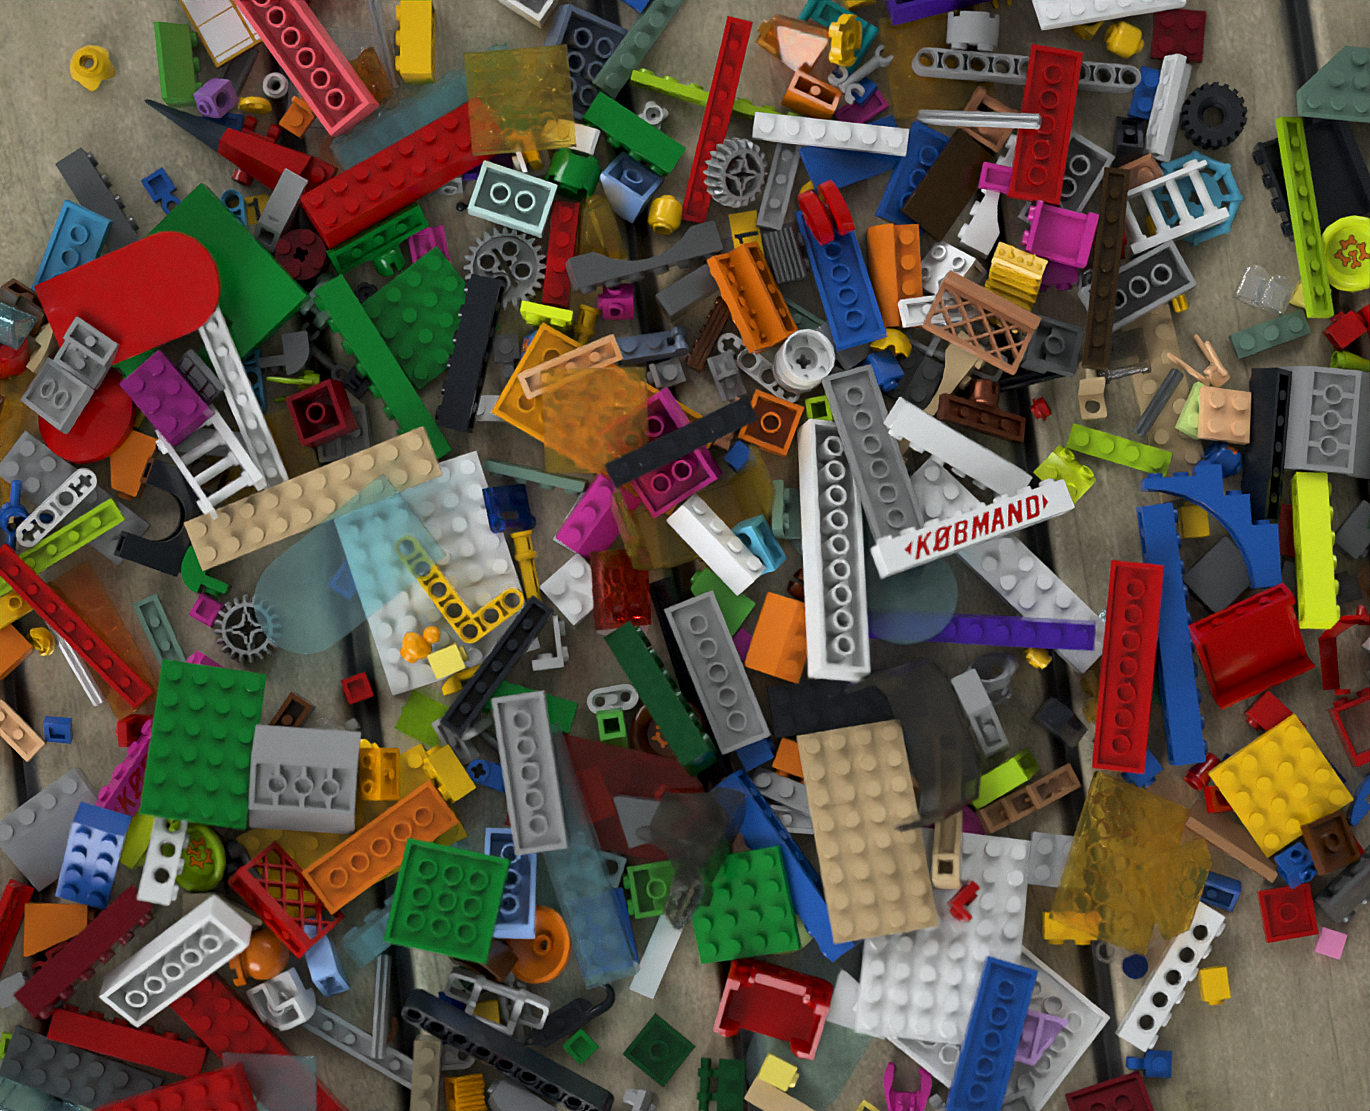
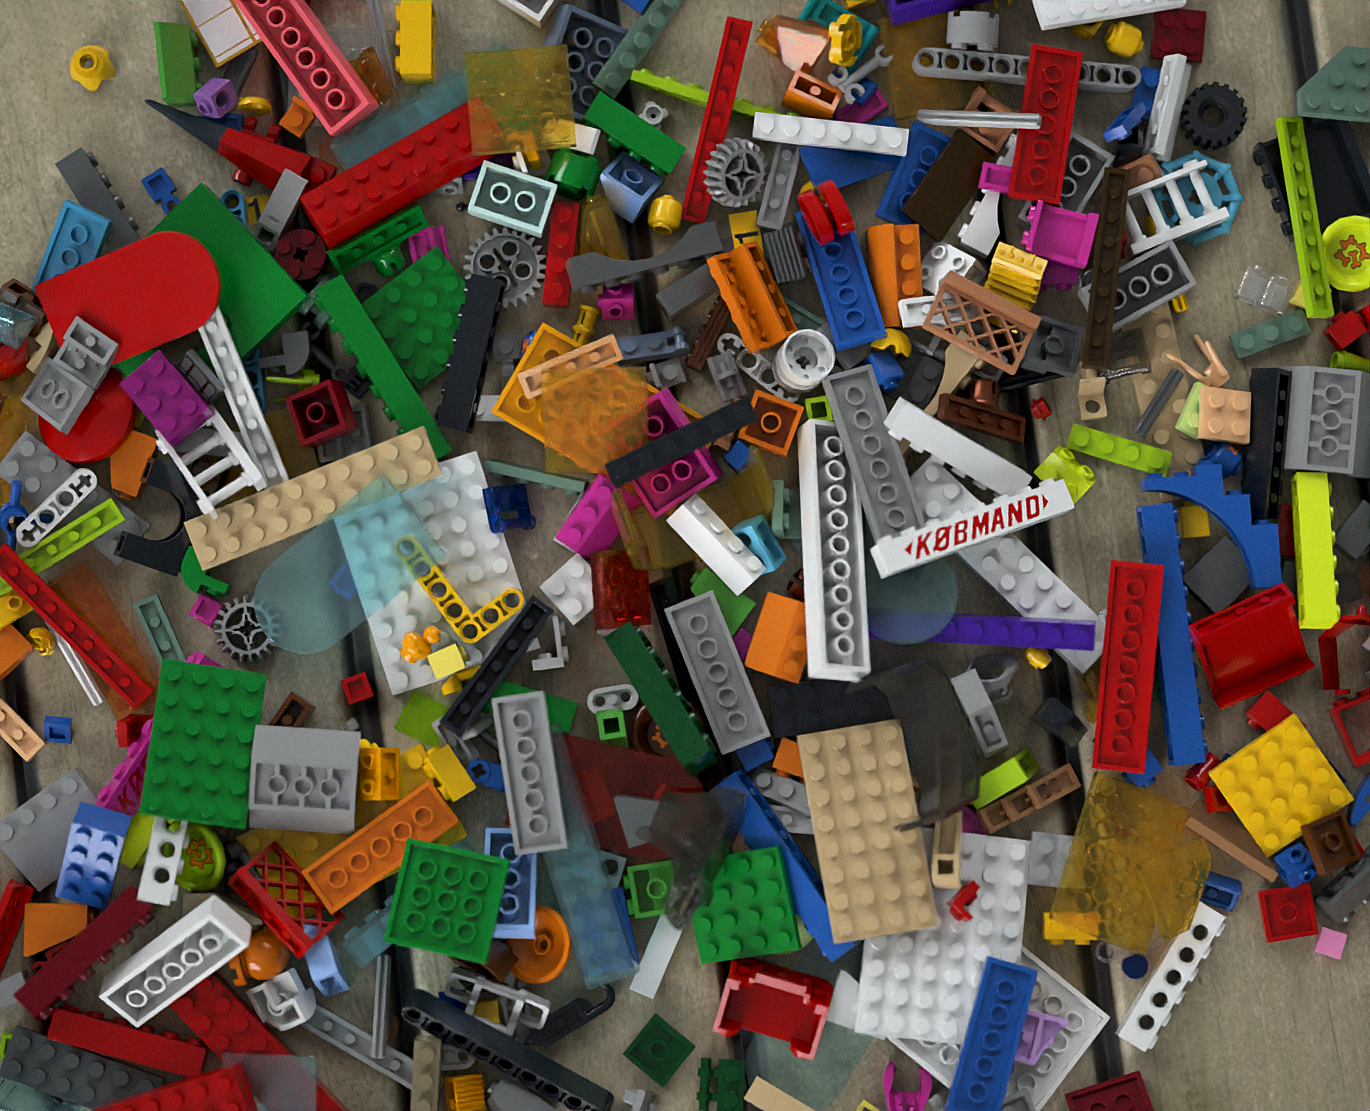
white plate [263,73,289,99] -> none
yellow pin [509,530,543,602] -> none
neon yellow plate [520,300,575,333] -> none
green plate [562,1027,599,1065] -> none
light yellow brick [757,1052,799,1092] -> none
blue plate [1125,1050,1172,1078] -> none
yellow brick [1197,965,1231,1005] -> none
none -> blue plate [1103,102,1147,142]

